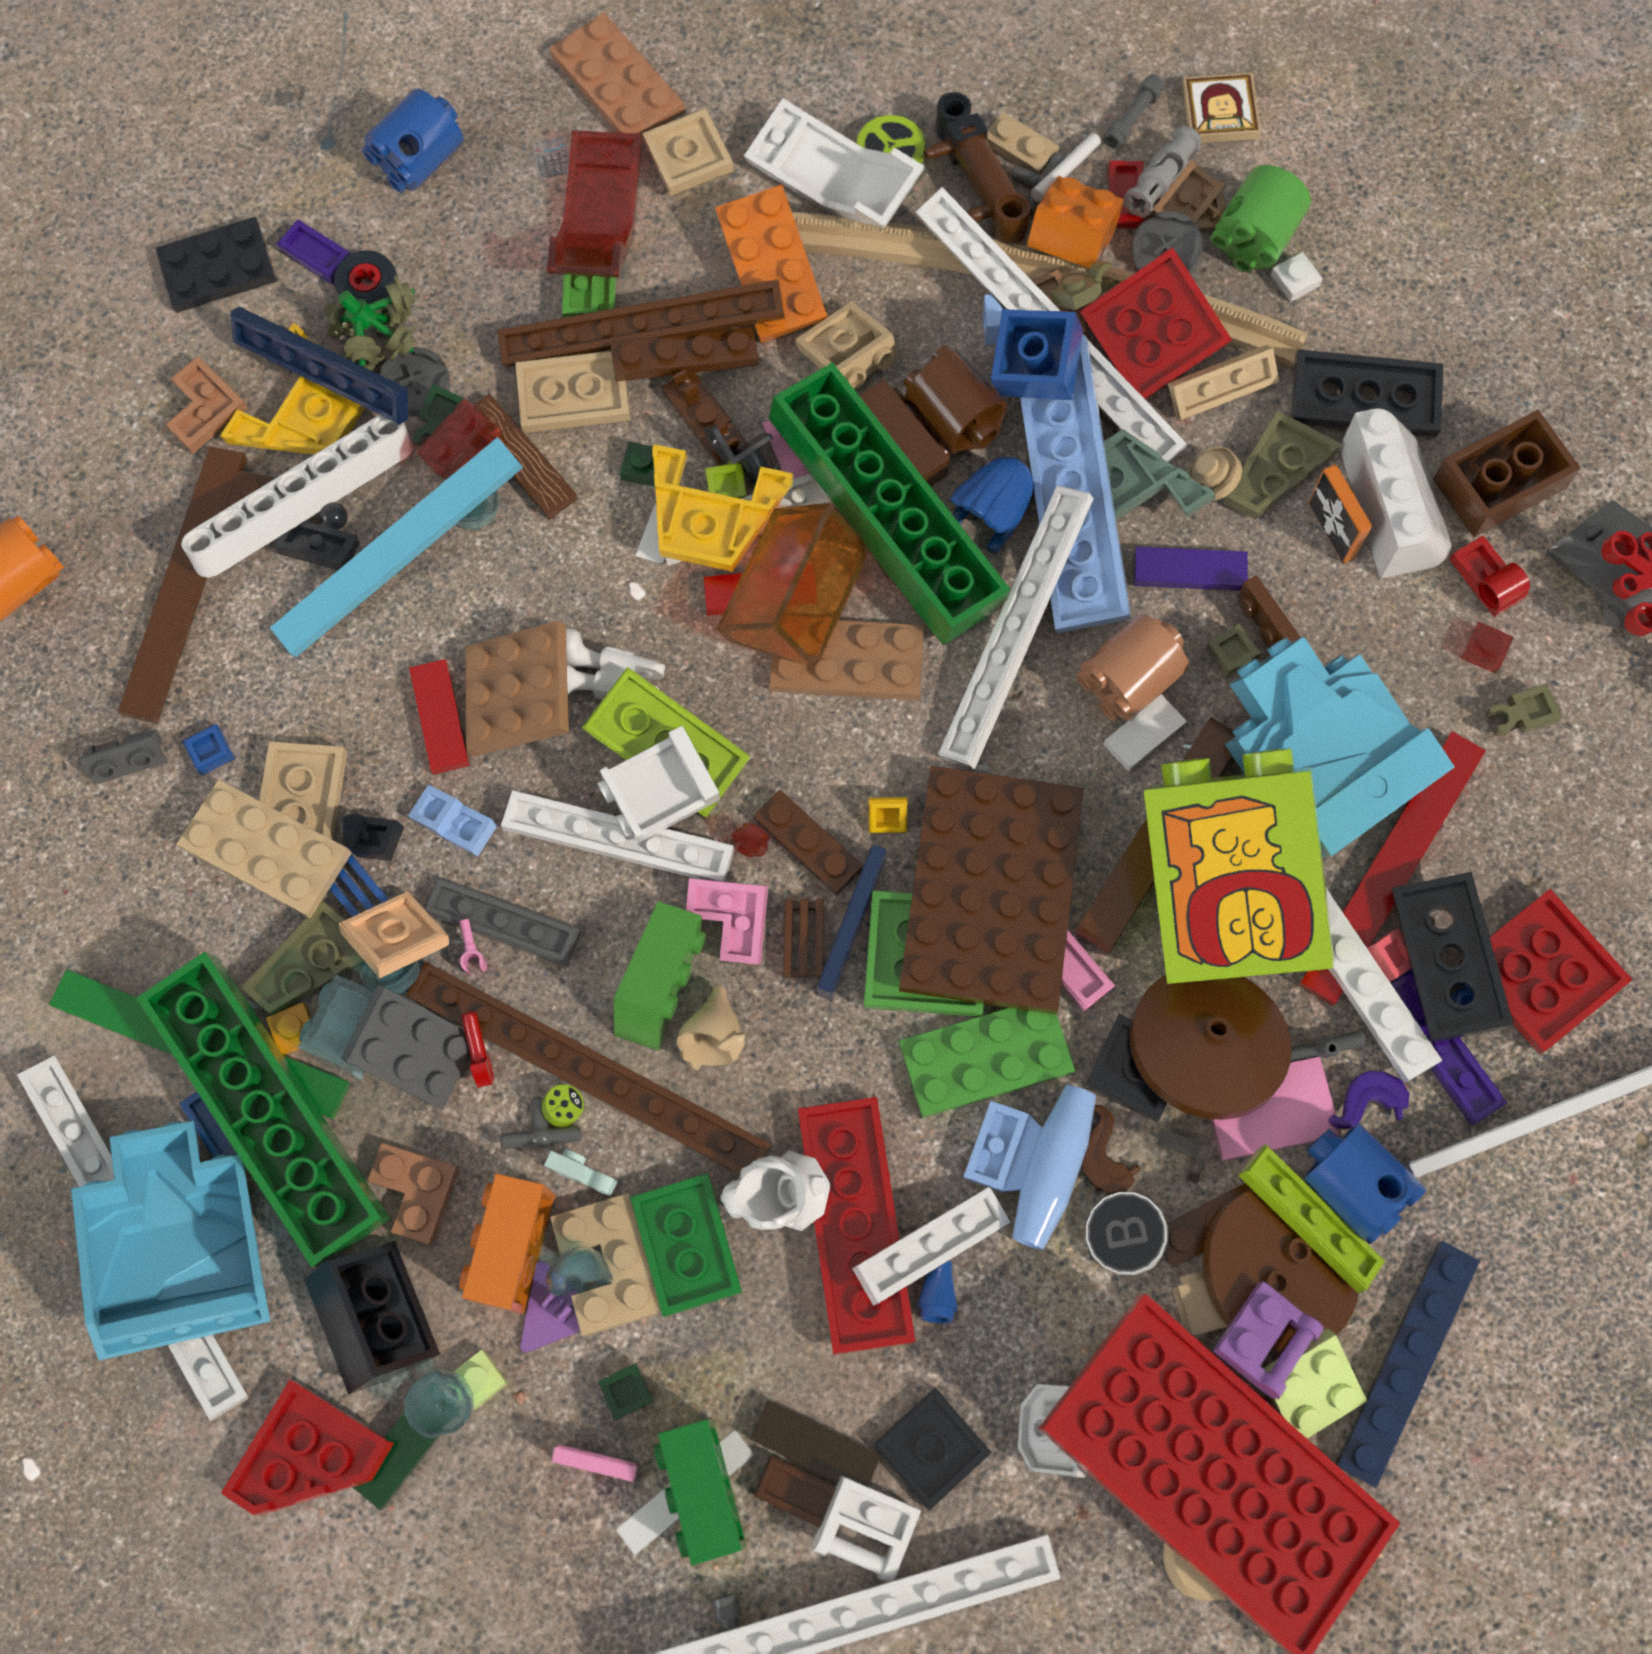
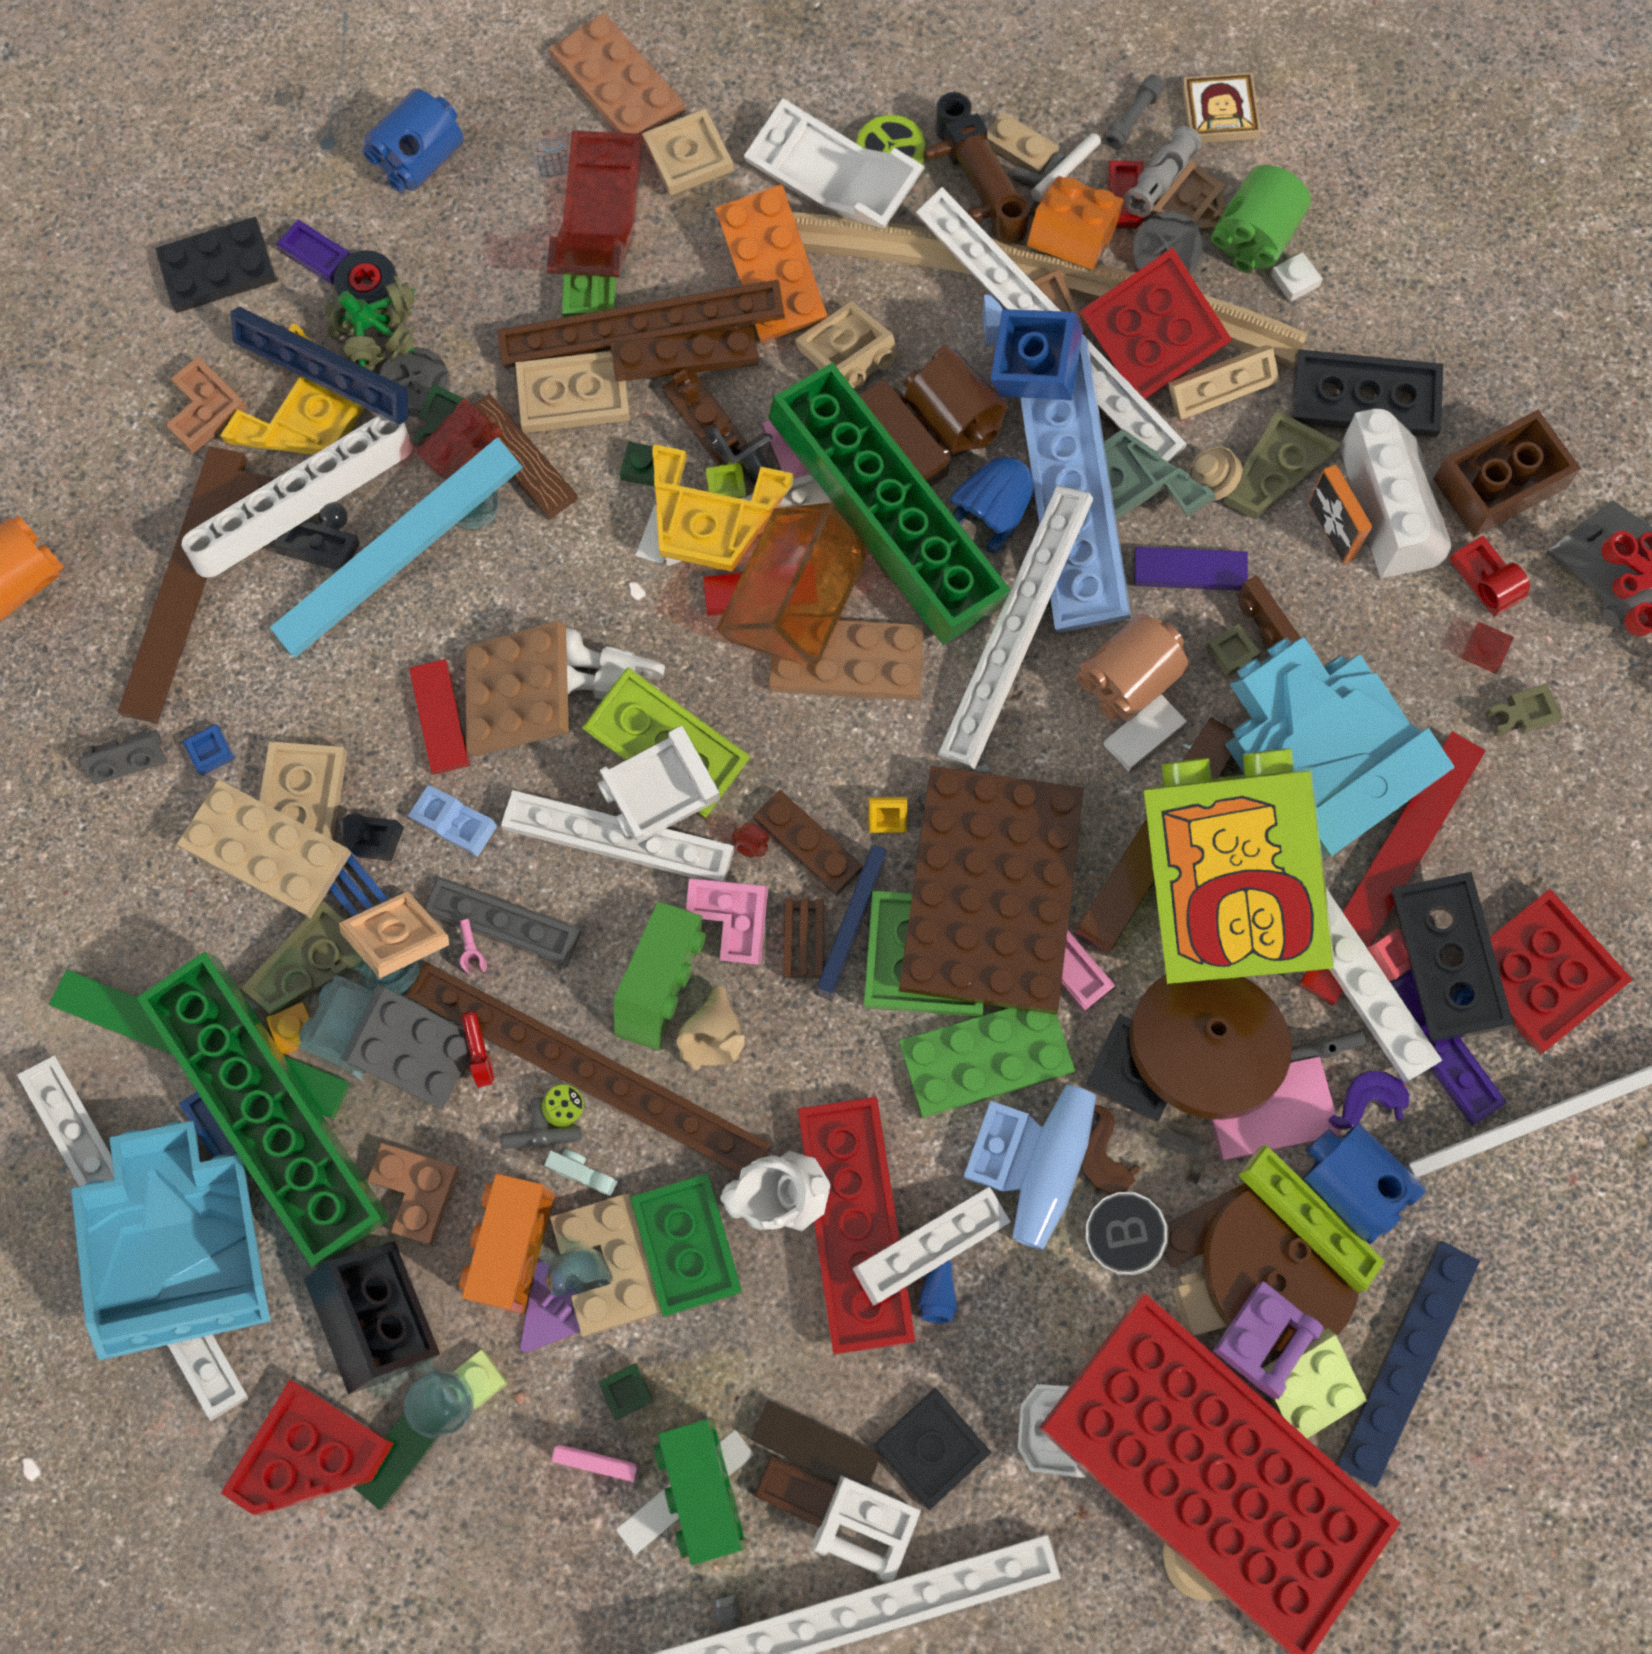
olive plate [1050,261,1115,310] -> none

